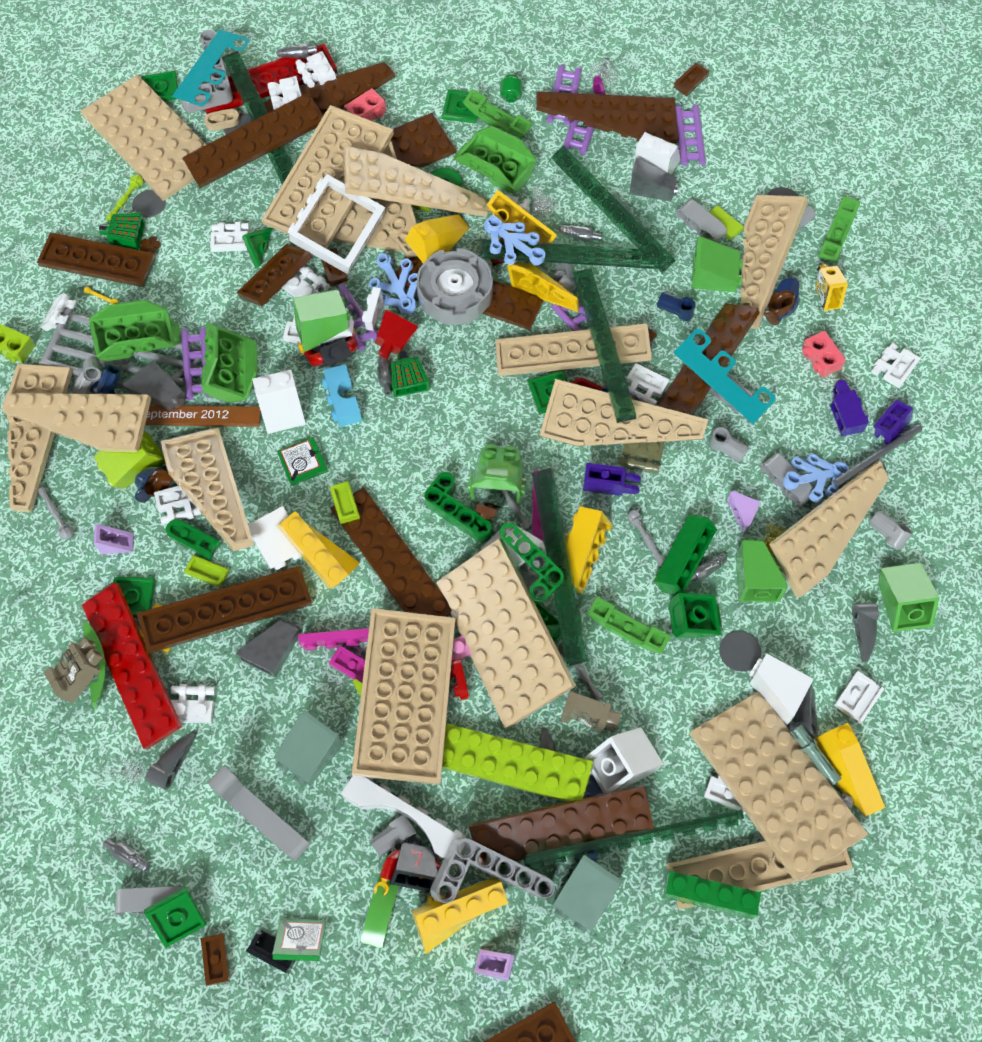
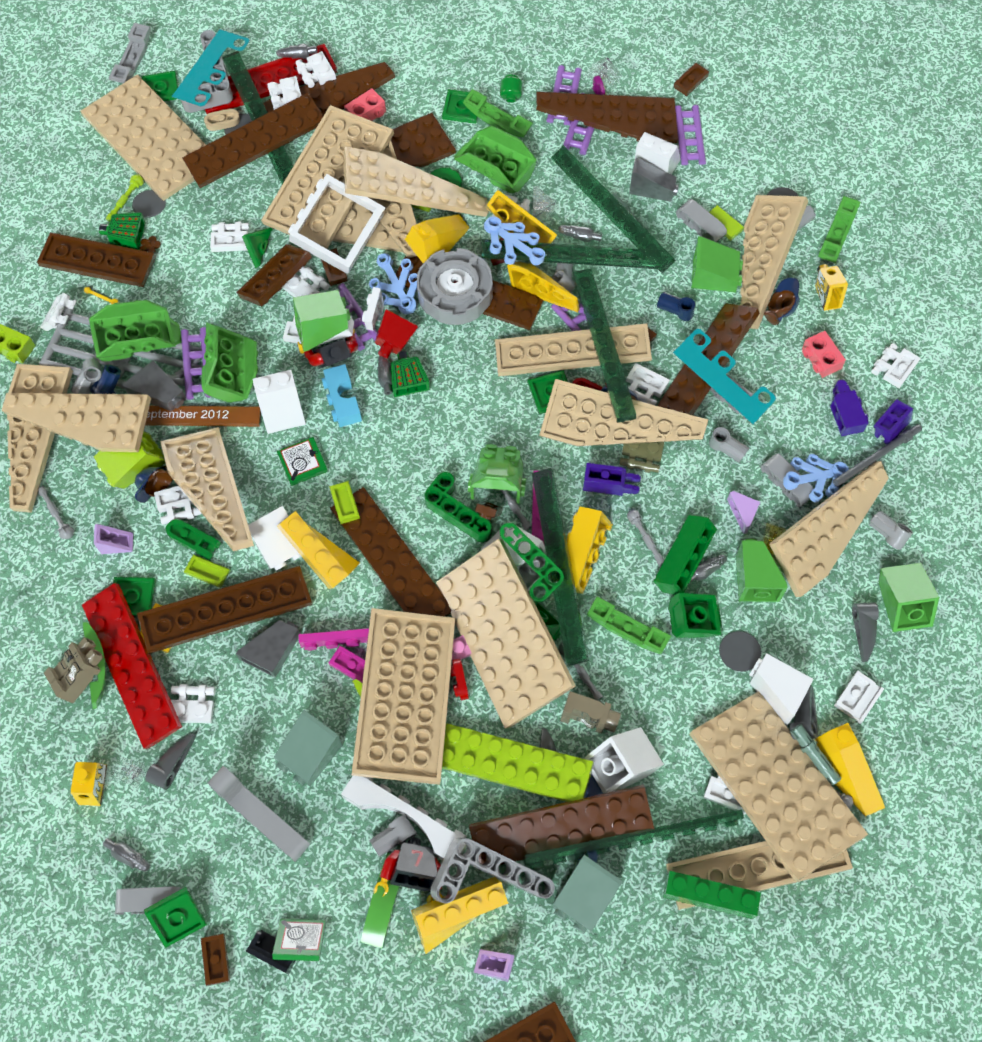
none -> yellow torso [71,762,107,806]
none -> light grey slope [109,23,151,83]

